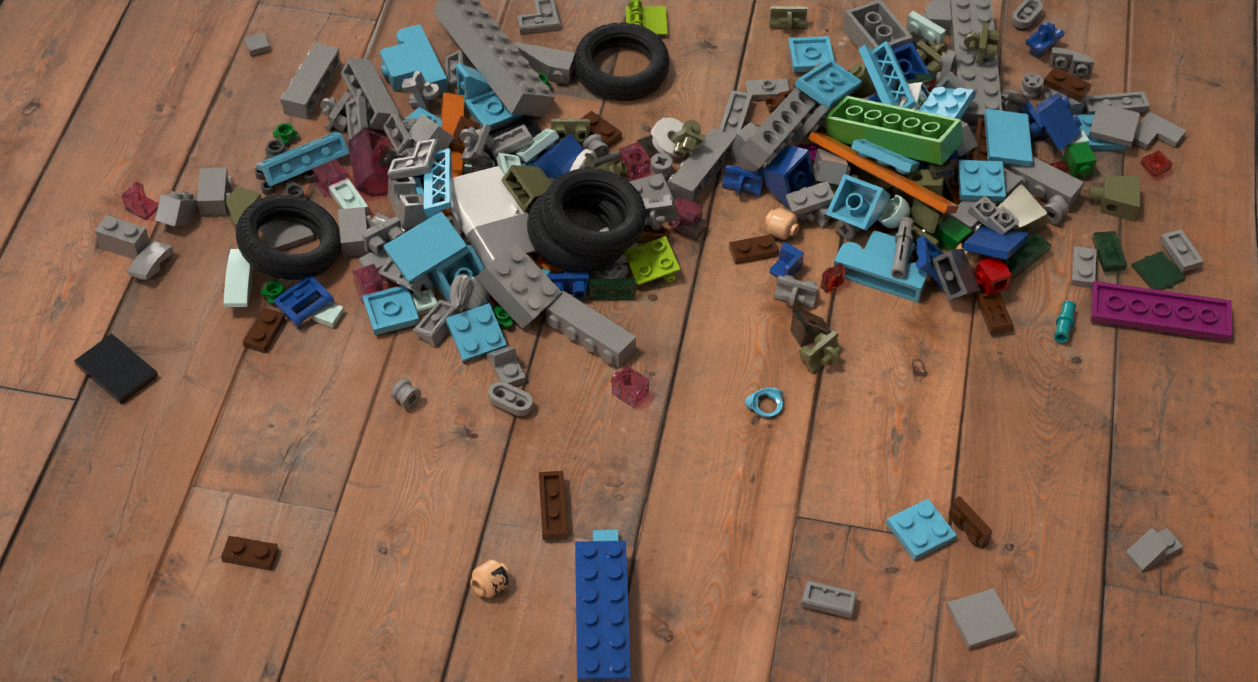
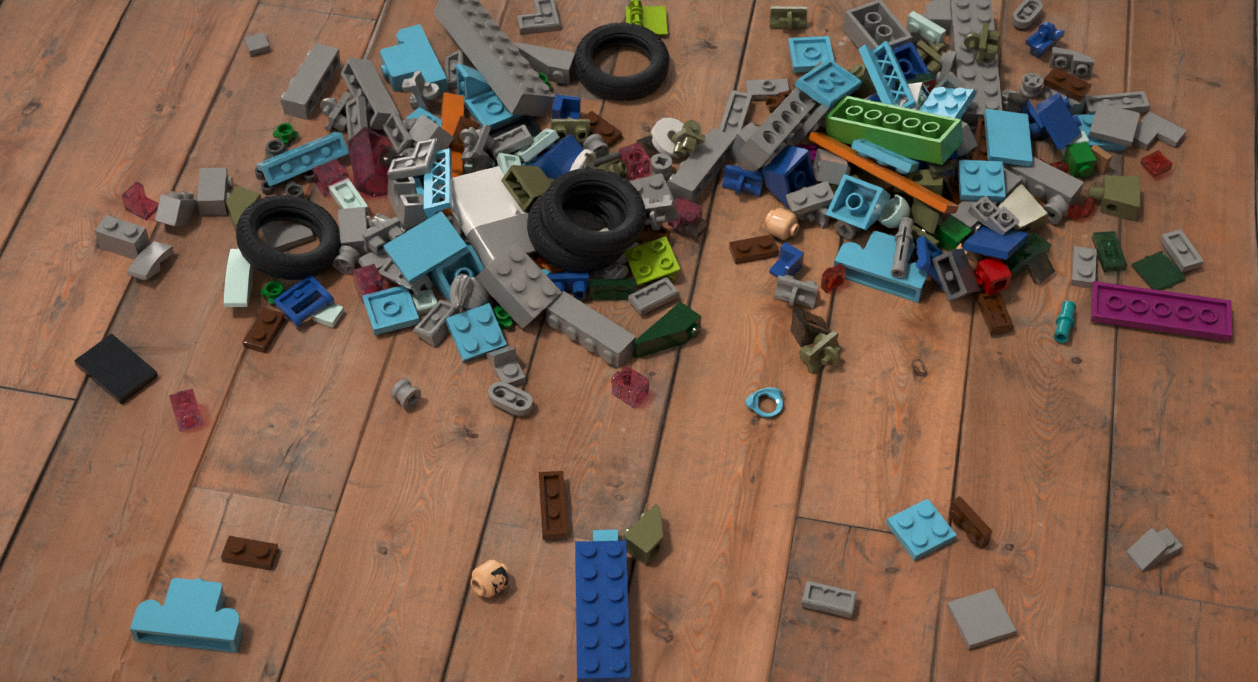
none -> medium azure brick [130,578,243,653]
none -> clear pink brick [169,389,203,431]
none -> light grey wheel [332,246,360,274]
none -> blue panel [552,94,581,119]
none -> olive slope [623,504,663,566]
none -> light grey plate [628,277,679,316]
none -> dark green slope [633,301,701,358]
none -> clear smoke plate [1025,252,1055,283]
none -> clear red arm [1068,197,1096,220]
none -> medium nougat tile [1091,144,1112,174]

